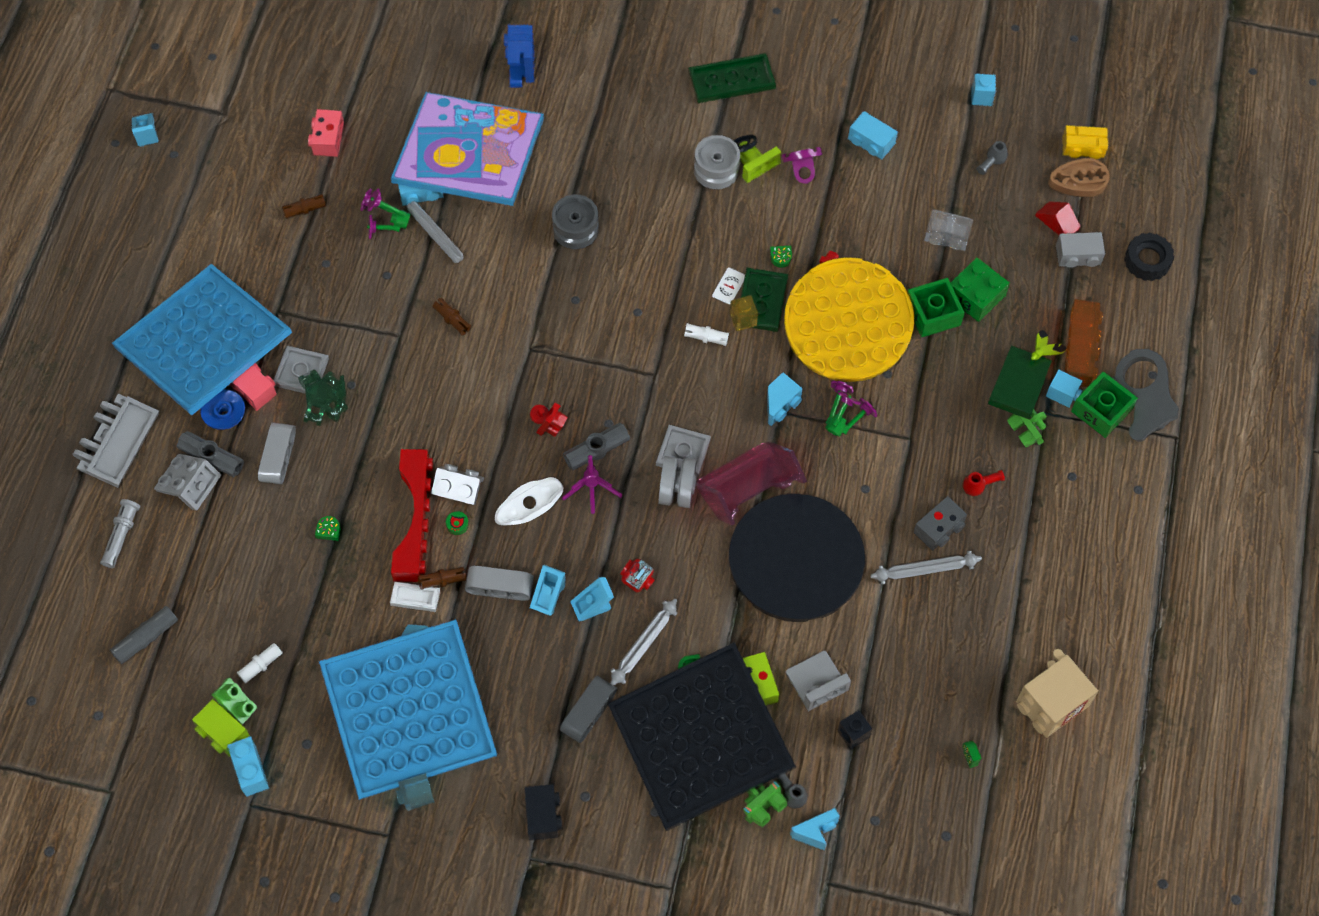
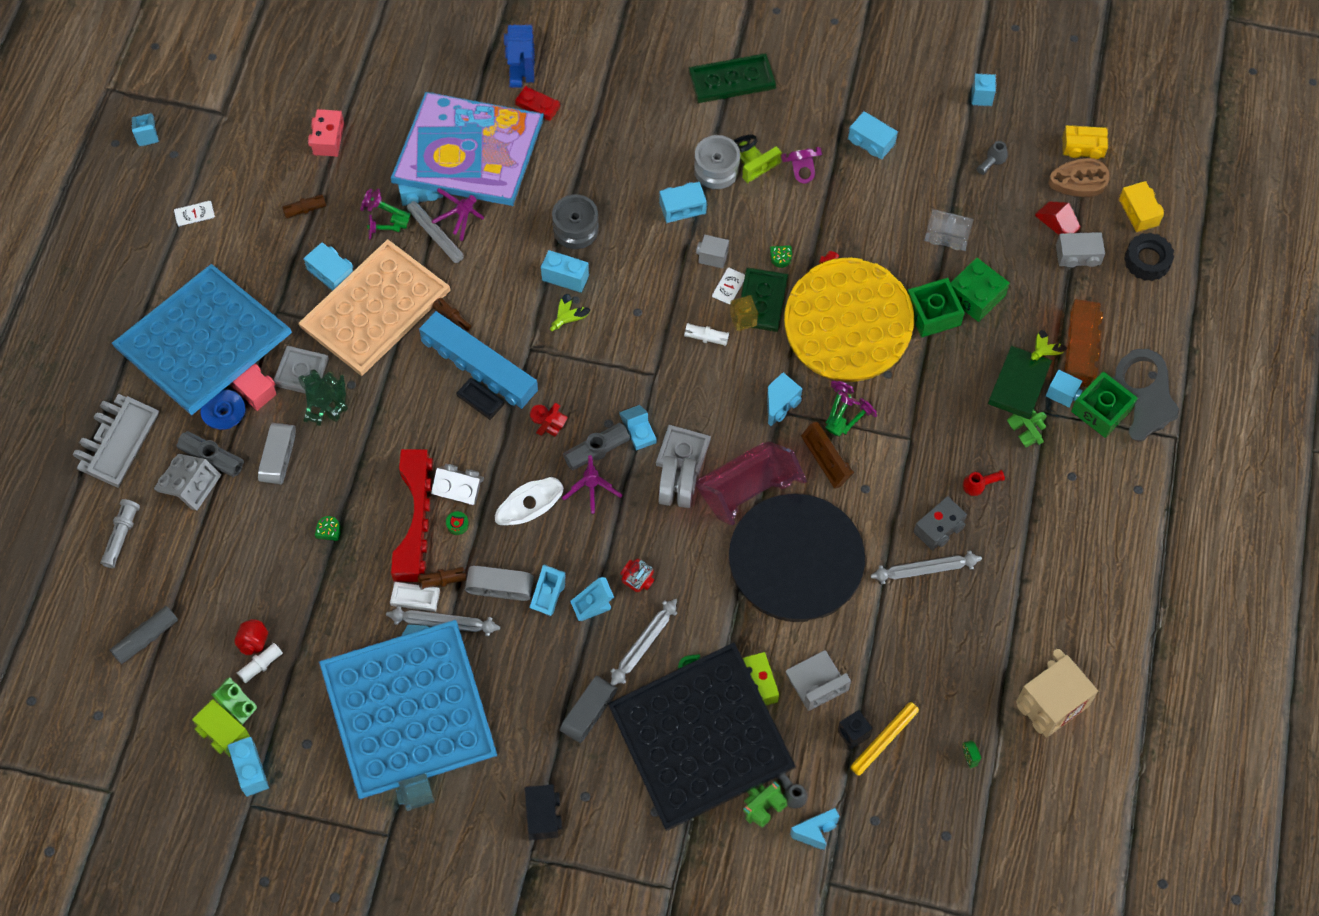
none -> white sticker [174,201,215,226]
none -> red head [234,619,268,655]
none -> light nougat plate [299,239,451,376]
none -> medium azure brick [304,243,353,291]
none -> light grey wheel [386,606,500,636]
none -> dark azure brick [419,311,538,409]
none -> magenta plant [431,188,485,241]
none -> black tile [456,378,504,420]
none -> red plate [515,86,560,121]
none -> medium azure brick [541,250,589,293]
none -> lime piece [550,294,590,331]
none -> medium azure slope [619,405,656,450]
none -> medium azure brick [659,182,707,223]
none -> light grey brick [696,235,729,269]
none -> reddish brown hinge [801,421,854,489]
none -> yellow axle [851,702,919,775]
none -> yellow brick [1119,181,1164,232]

